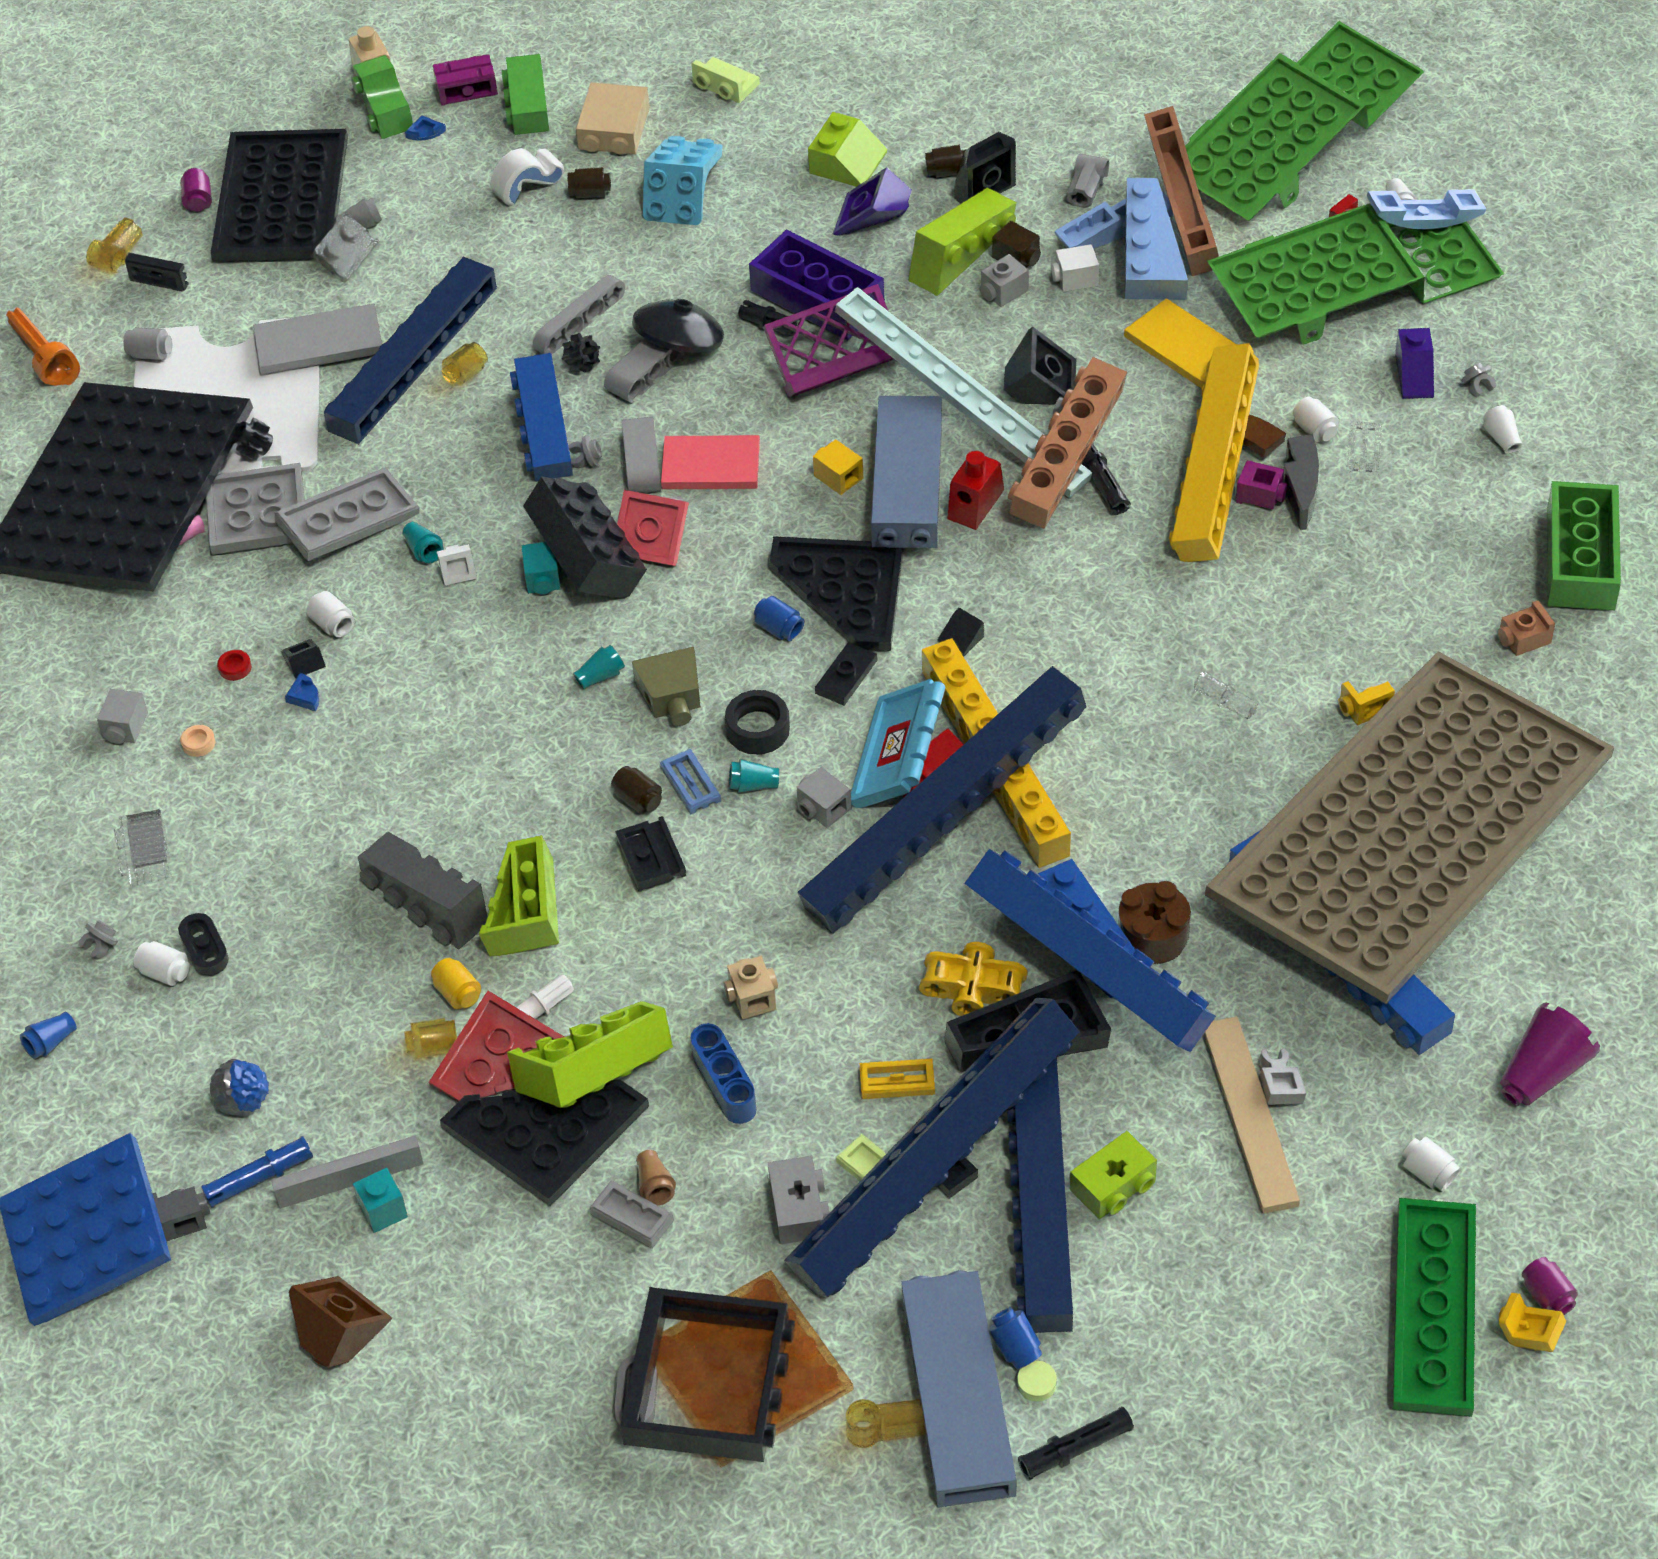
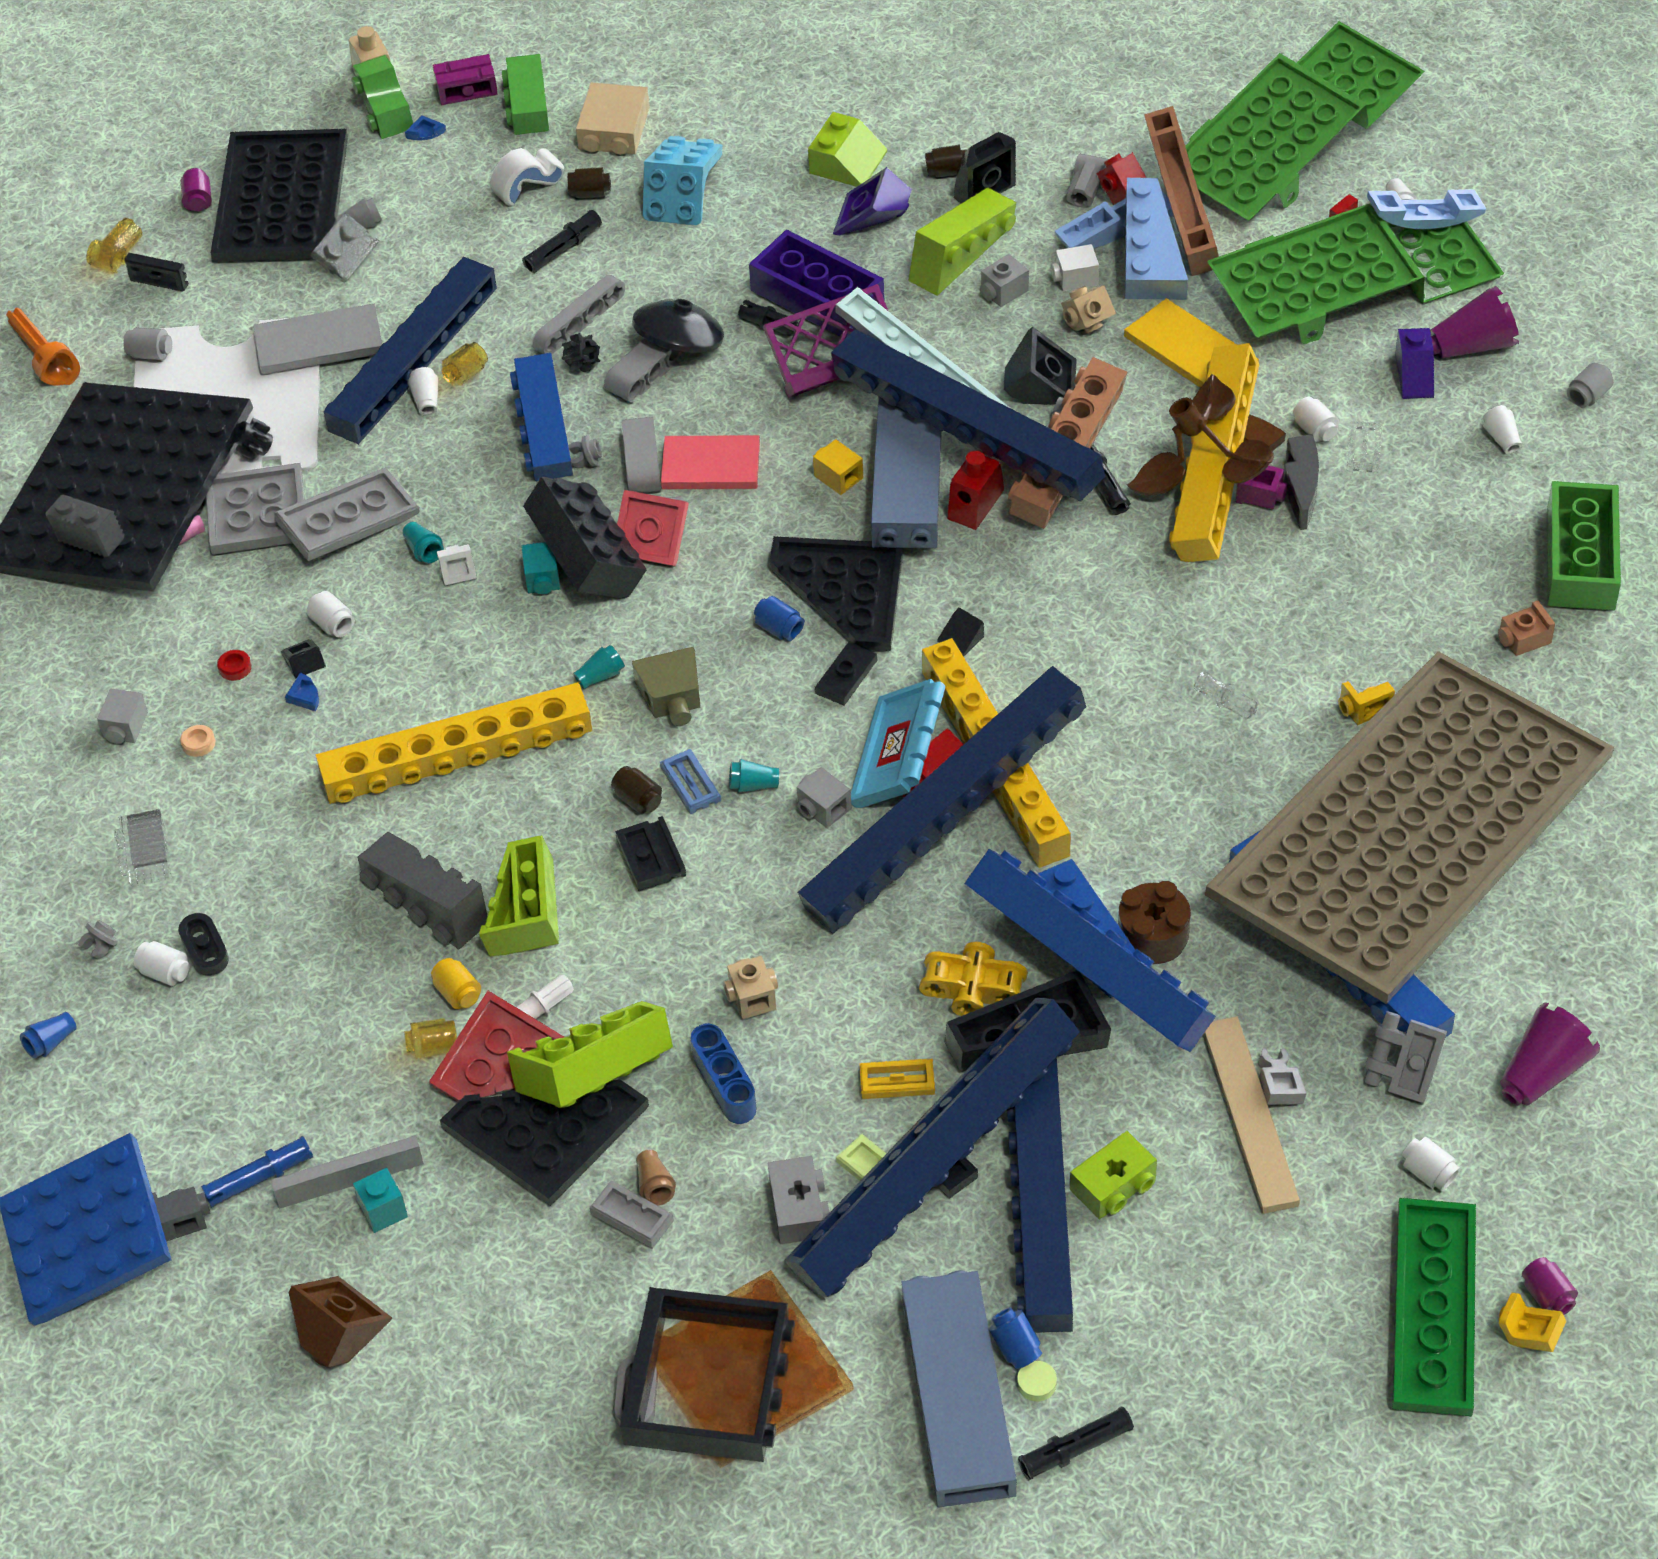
piece [210,1059,269,1117] -> none
yellowish green bracket [691,57,760,103] -> none
black tyre [725,690,790,755] -> none
clear yellow piece [846,1399,925,1448] -> none
dark brown brick [992,221,1041,268] -> none
light grey plate [1461,363,1496,397] -> none
none -> dark grey brick [46,495,125,558]
none -> yellow brick [315,682,593,804]
none -> white cone [408,367,439,415]
none -> black pin [522,210,602,274]
none -> dark blue brick [831,329,1105,502]
none -> tan brick [1061,285,1116,333]
none -> red brick [1096,152,1147,205]
none -> reddish brown plant [1127,374,1274,496]
none -> light grey plate [1364,1011,1447,1103]
none -> magenta cone [1430,286,1519,359]
none -> light grey brick [1567,363,1614,408]

